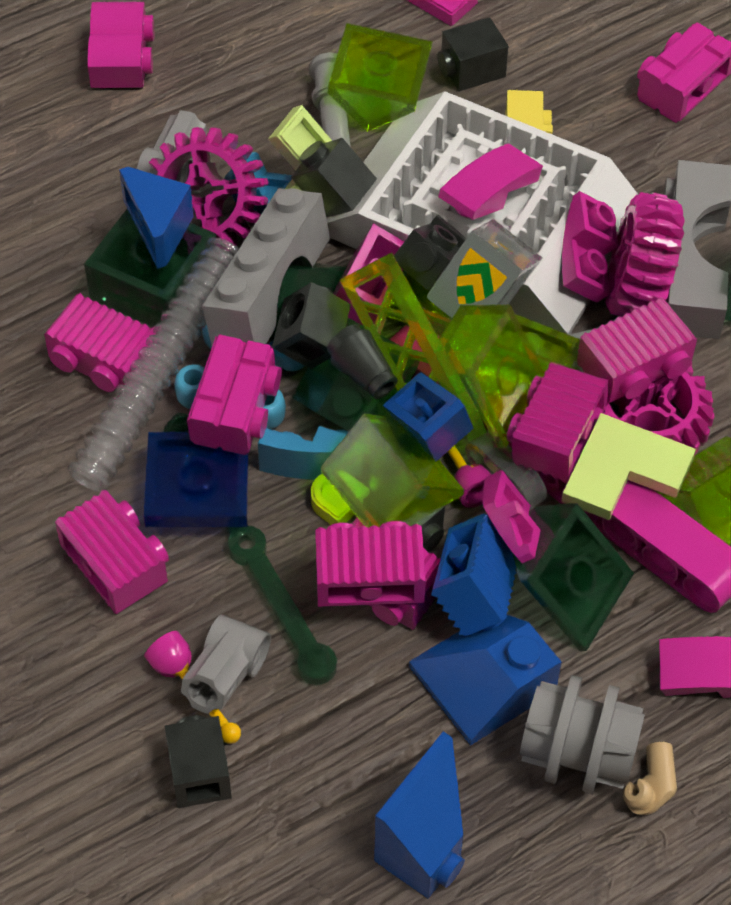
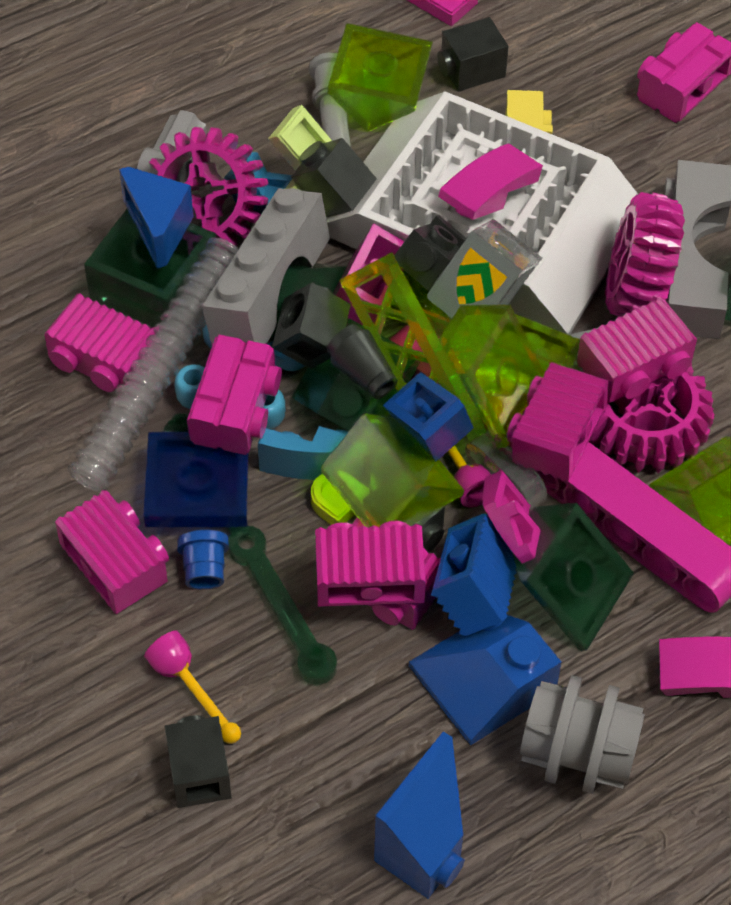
dark pink brick [88,2,155,88] -> none
light grey piece [181,614,271,714] -> none
yellowish green tile [561,413,696,520] -> none
dark pink slope [562,191,619,302] -> none
tan arm [623,742,677,815] -> none
none -> blue piece [177,530,229,590]

